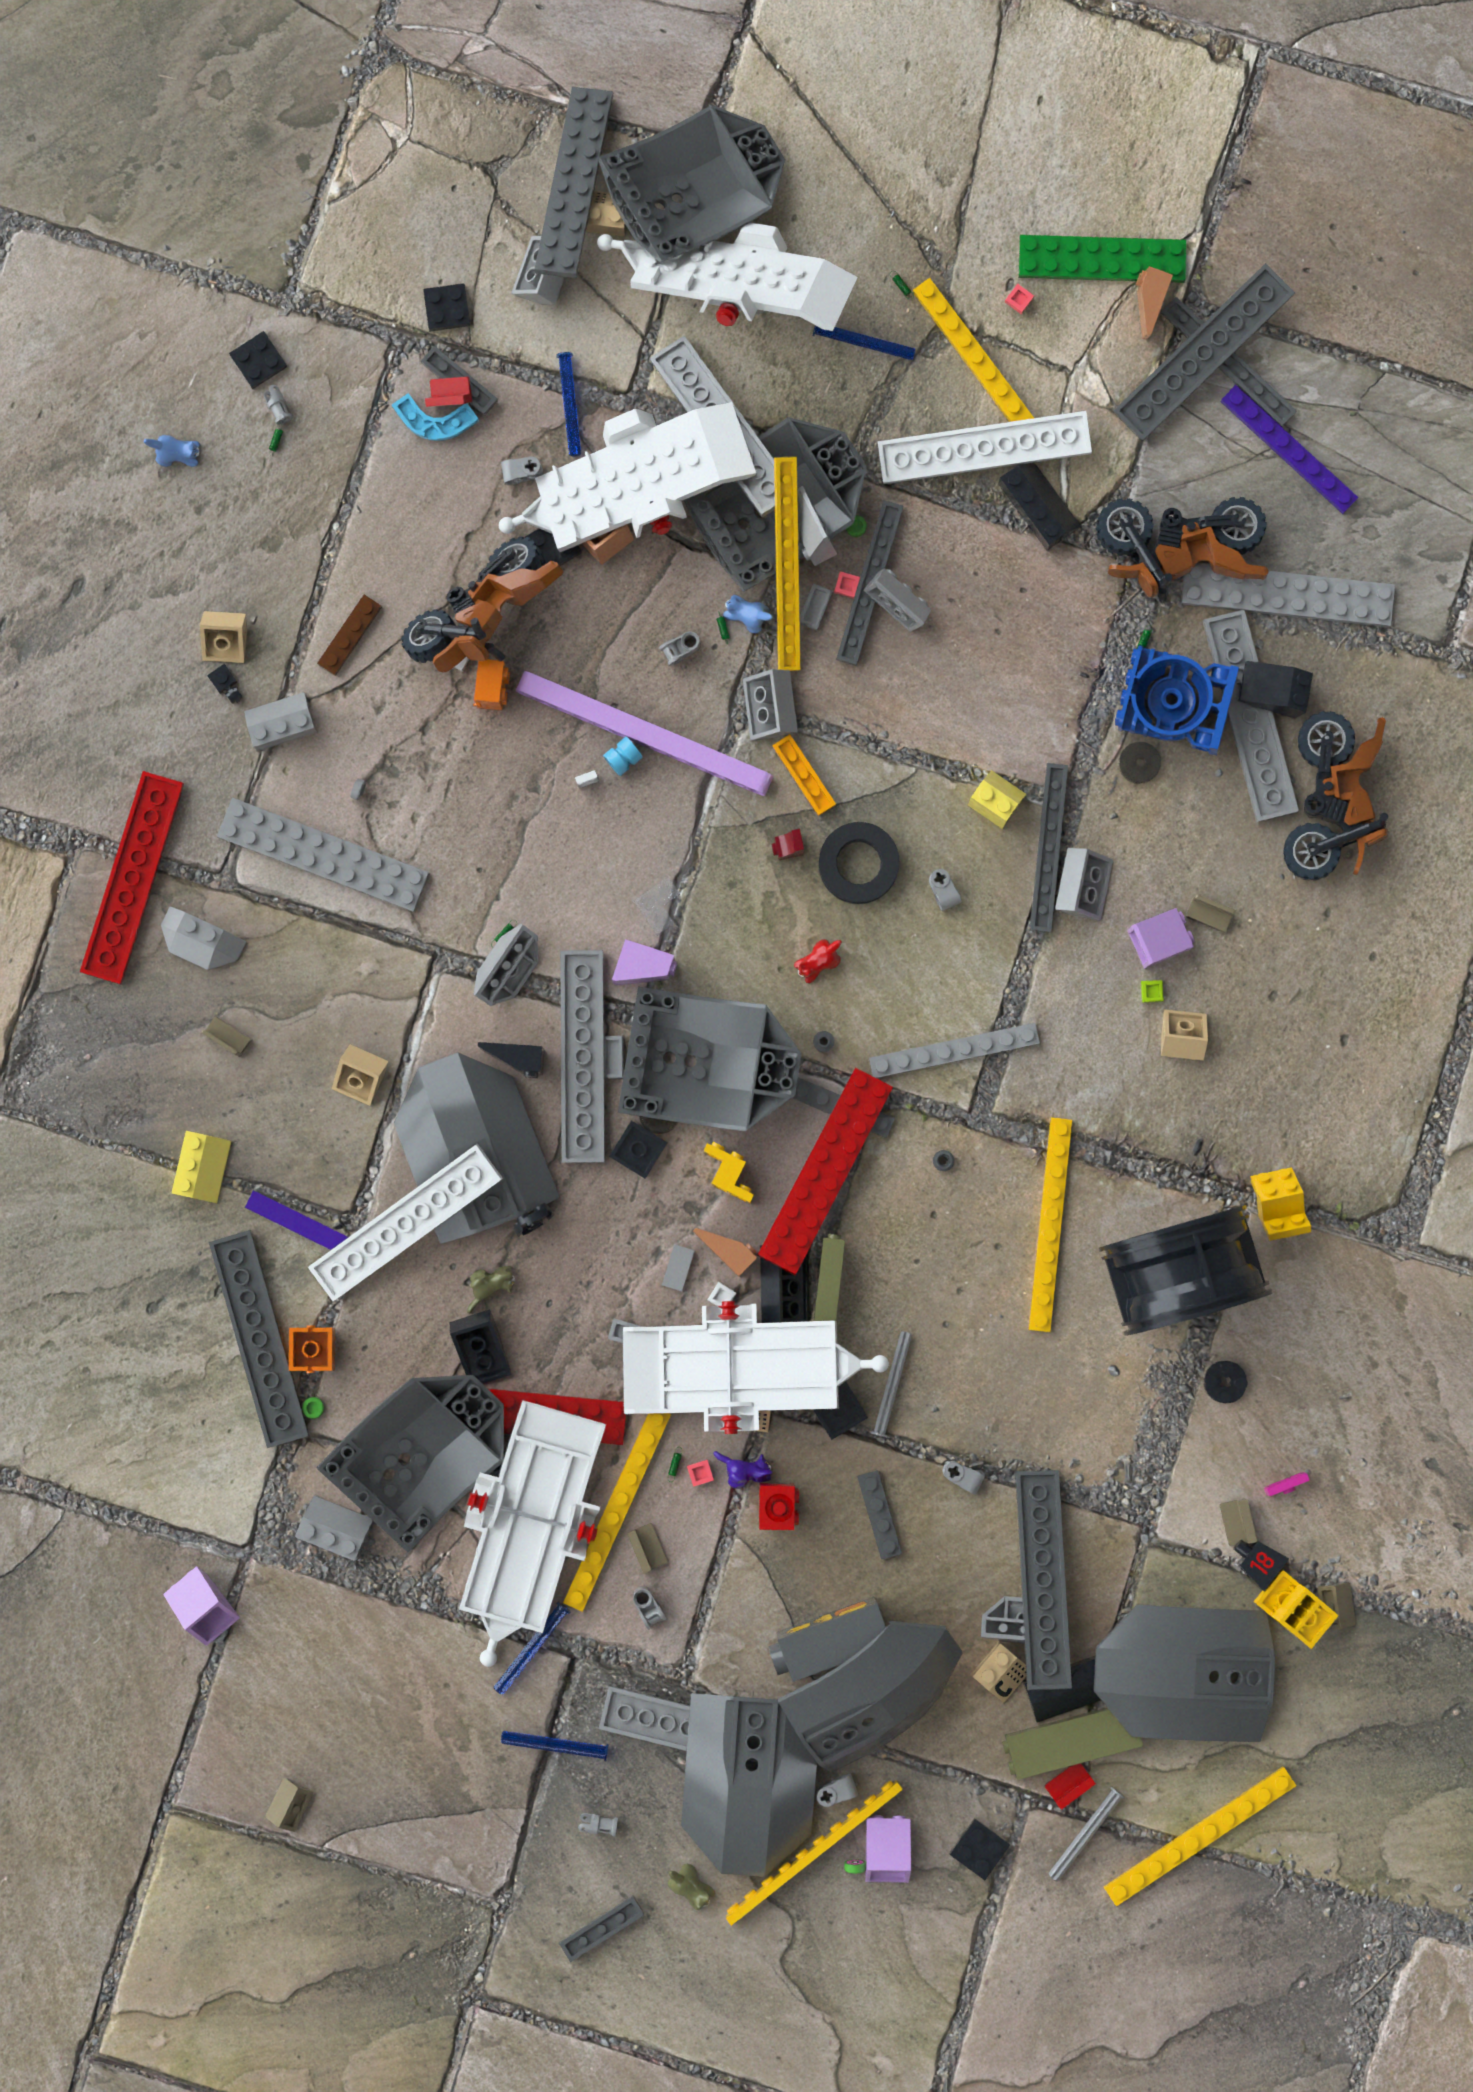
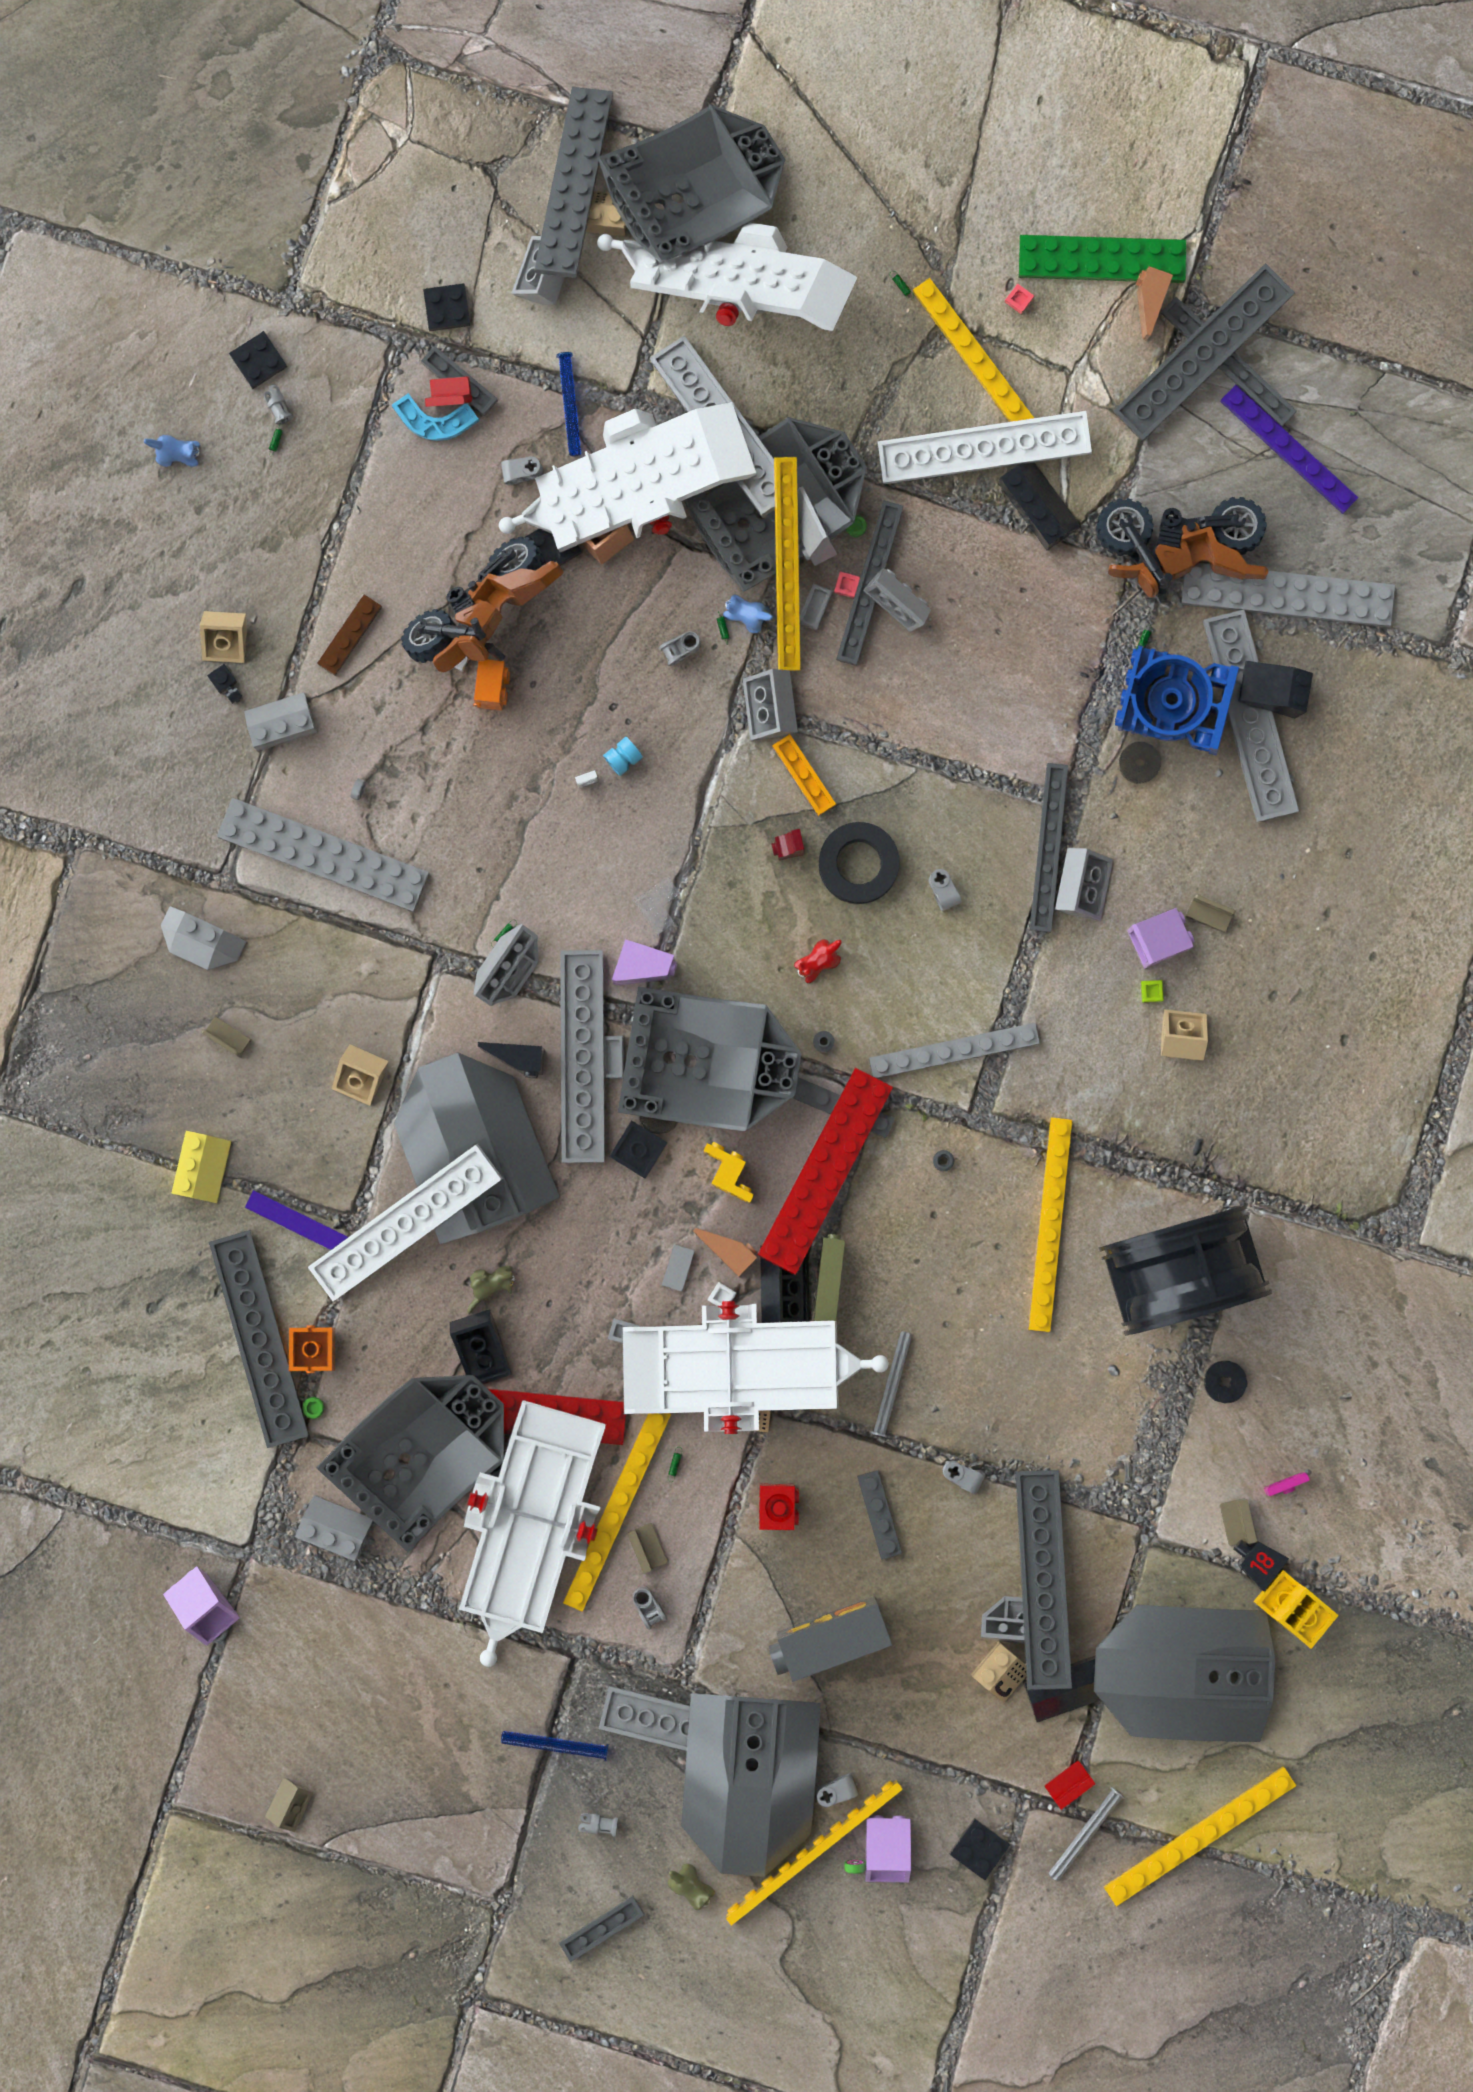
red plate [80,771,184,985] -> none
clear blue axle [493,1602,571,1695] -> none
black plate [513,1203,554,1237] -> none
lavender beam [516,671,774,796] -> none
coral plate [687,1459,714,1487] -> none
dark purple animal [713,1451,772,1489] -> none
dark grey wedge [778,1621,963,1772] -> none
clear blue axle [812,325,916,360] -> none
black plate [813,1381,868,1440] -> none
light yellow slope [968,771,1026,829] -> none
olive brick [1002,1707,1143,1780] -> none
yellow bracket [1250,1167,1311,1241] -> none
piece [1283,711,1389,881] -> none
dark tan panel [1317,1582,1356,1630] -> none

